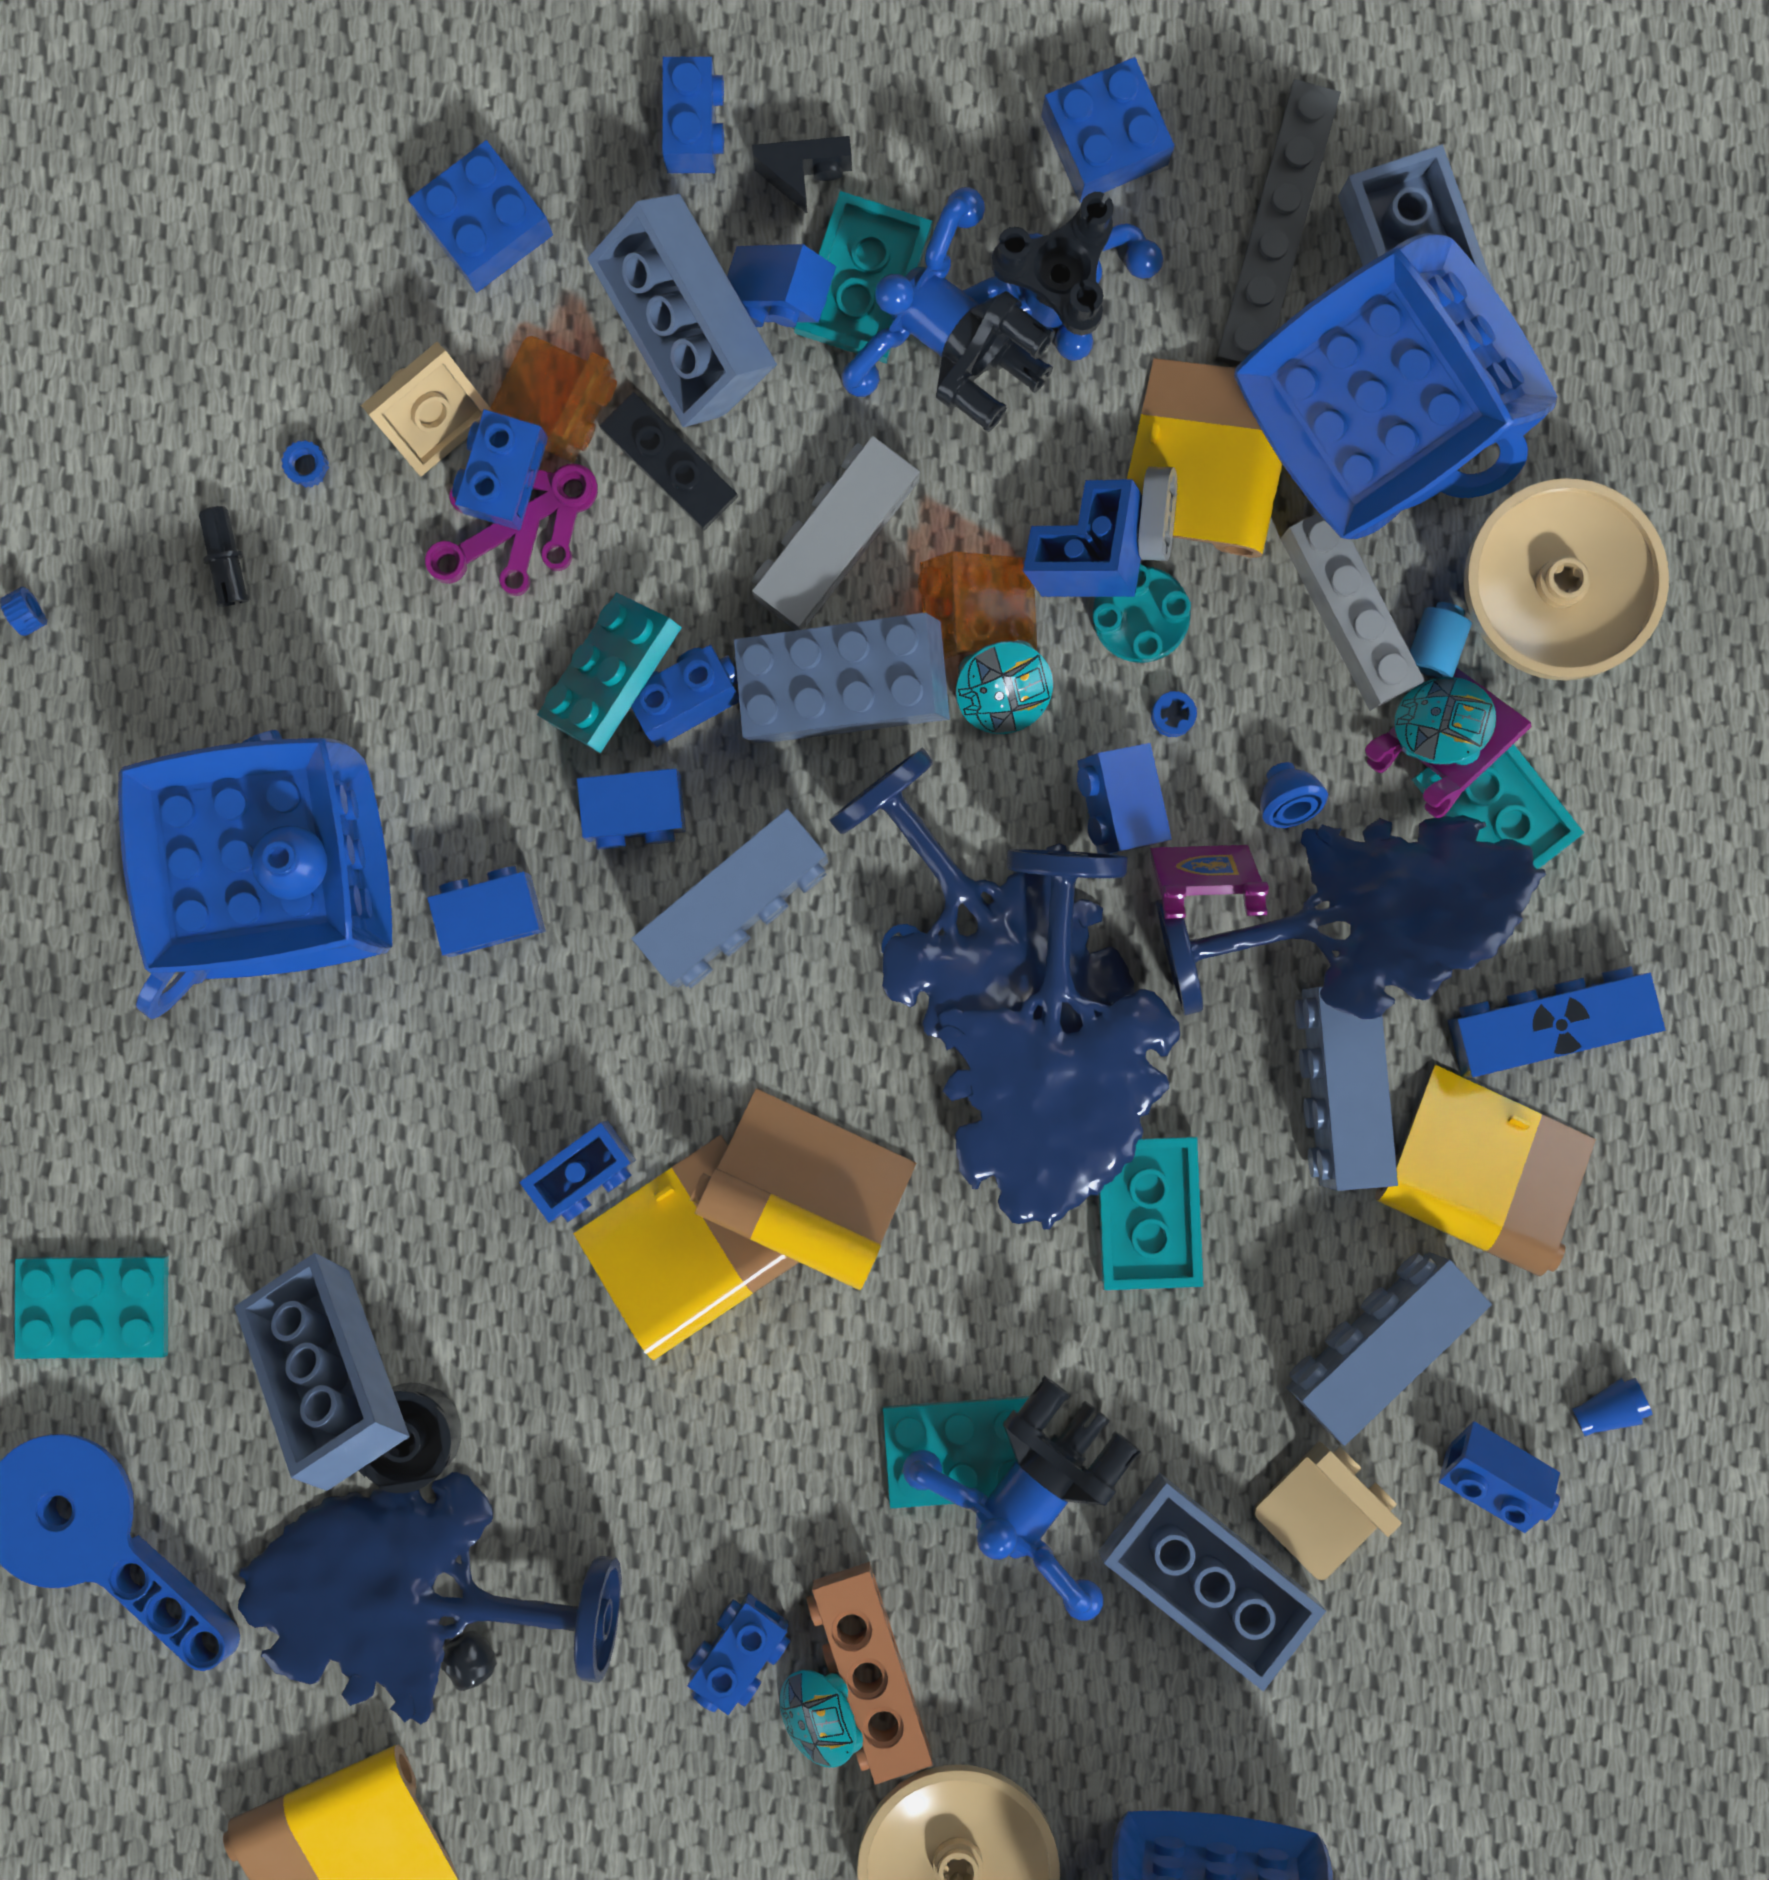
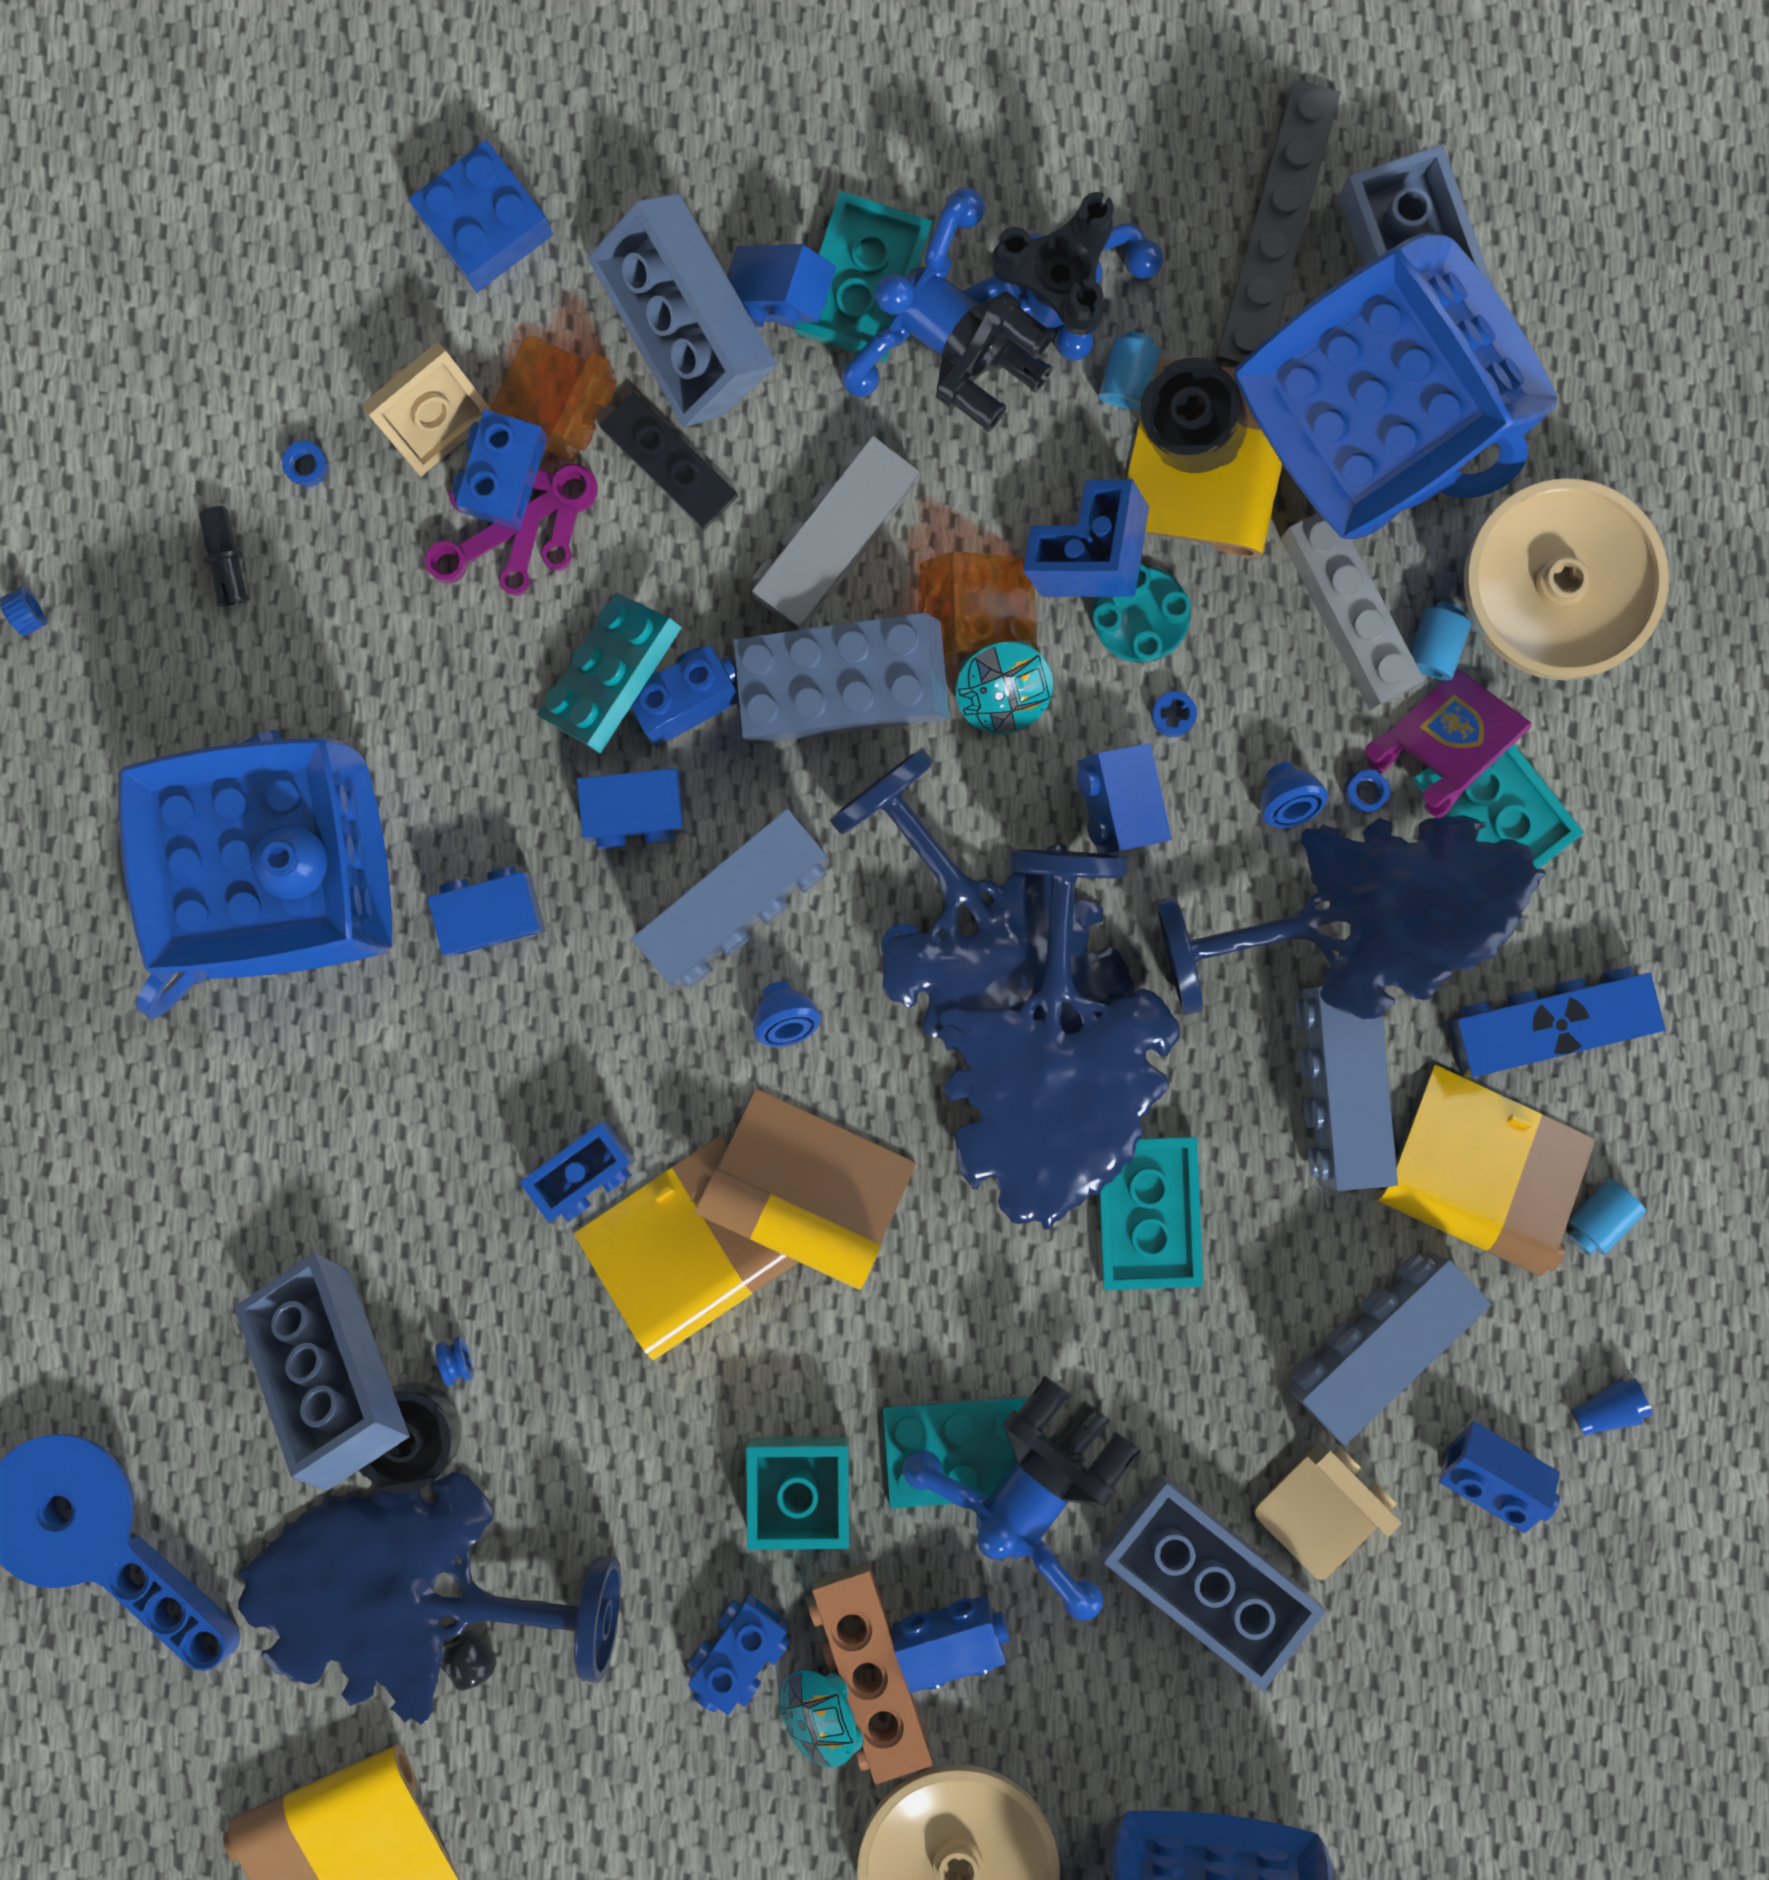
teal plate [14,1256,169,1359] -> none
blue brick [662,57,724,173] -> none
black slope [752,136,852,213] -> none
blue brick [1041,57,1175,203] -> none
light grey beam [1138,467,1178,561] -> none
magenta flag [1150,845,1269,919] -> none
teal dish [1395,677,1496,765] -> none
none -> blue bush [435,1336,474,1387]
none -> teal brick [746,1437,850,1550]
none -> blue brick [753,981,821,1047]
none -> blue brick [892,1595,1011,1693]
none -> dark azure brick [1098,331,1161,411]
none -> black brick [1140,357,1248,473]
none -> blue axle [1343,769,1391,814]
none -> dark azure brick [1568,1178,1646,1256]

